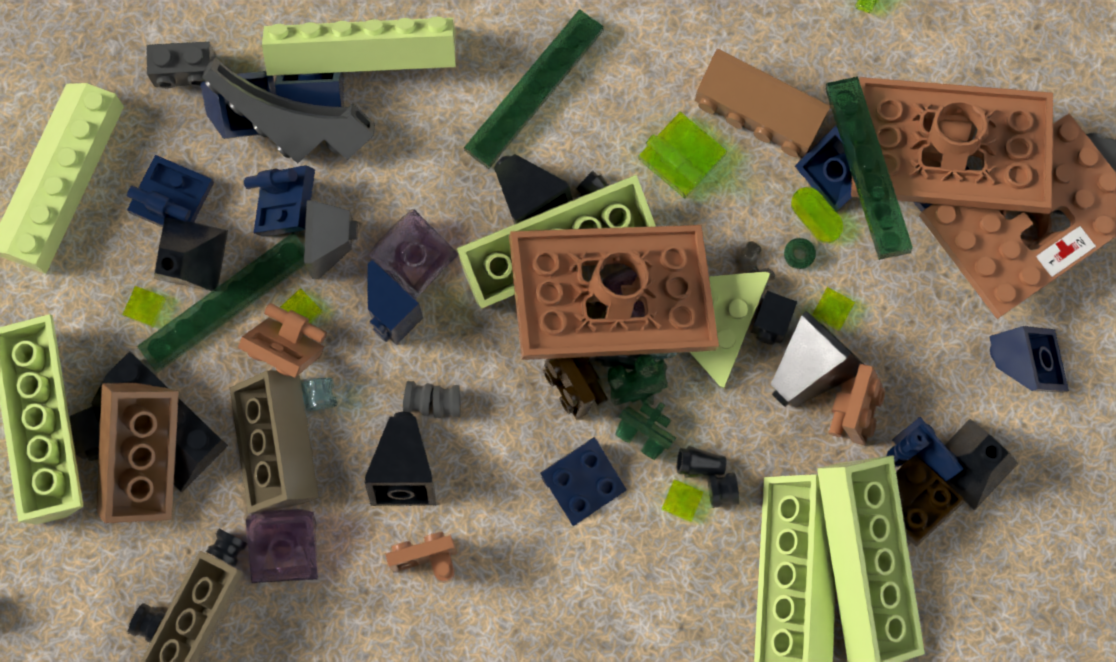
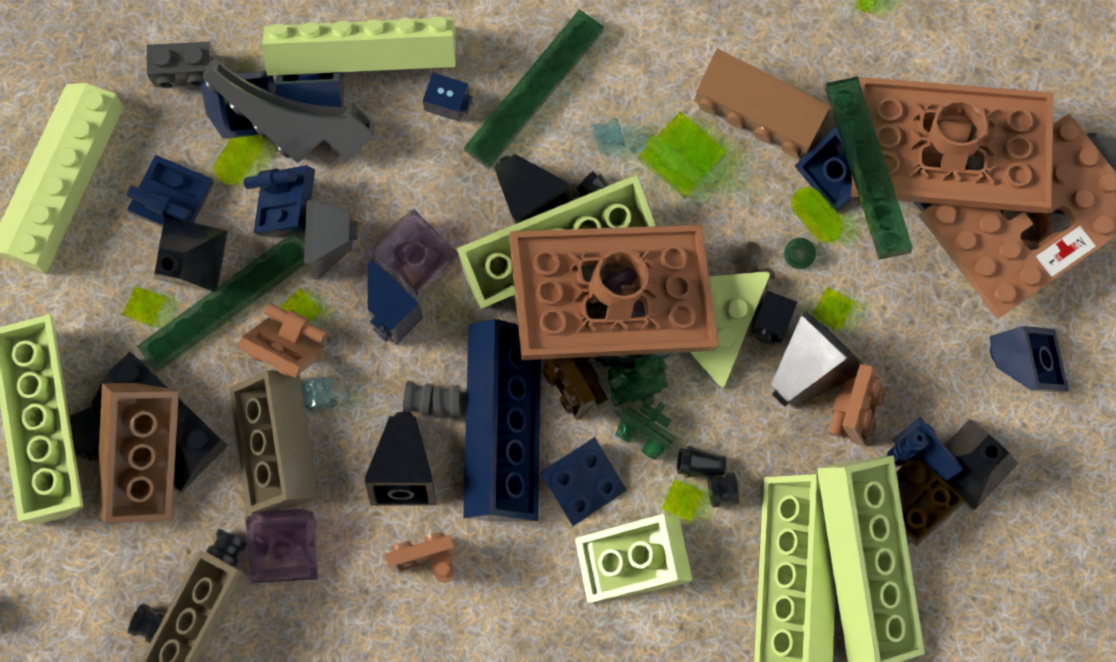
none -> clear neon green tile [214,135,264,185]
none -> dark blue brick [423,73,473,122]
none -> dark blue slope [463,319,541,521]
none -> yellowish green slope [575,514,693,603]
none -> clear light blue wheel [591,117,625,154]

